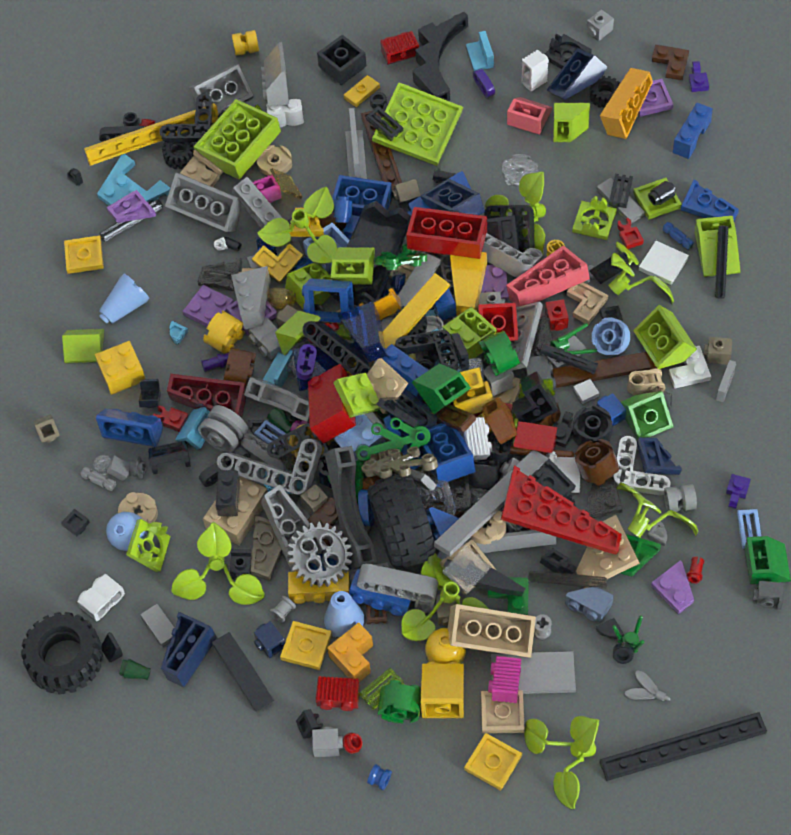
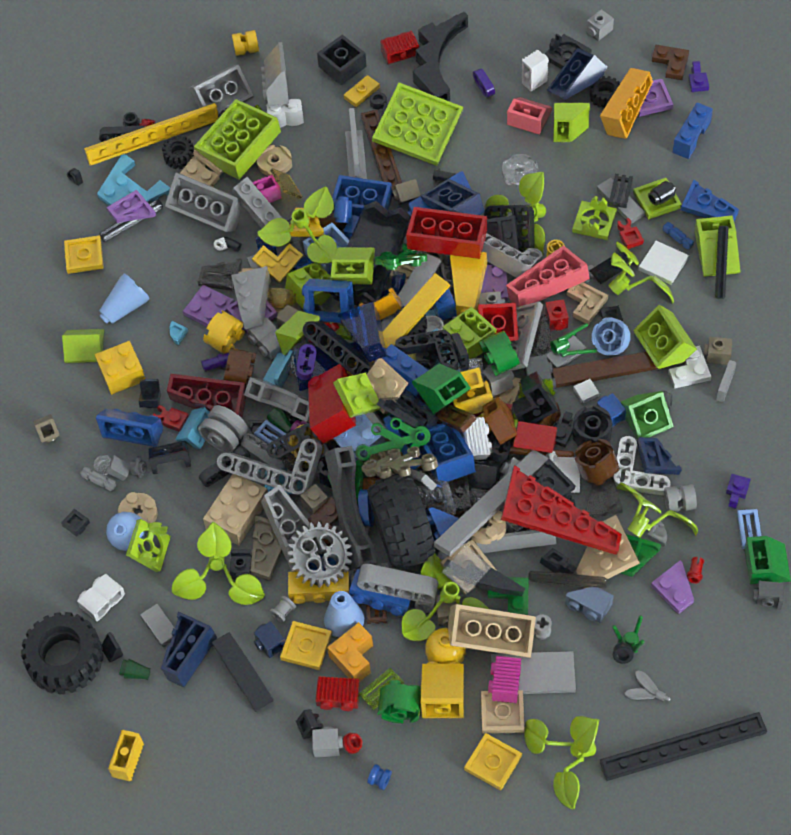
black beam [159,93,213,142] -> none
black brick [215,470,240,516] -> none
black tile [366,106,404,141] -> none
medium azure panel [466,31,494,71] -> none
black pin [540,343,598,375] -> none
black tile [596,618,624,639] -> none
tan piece [627,369,665,395] -> none
none -> yellow brick [108,730,144,781]

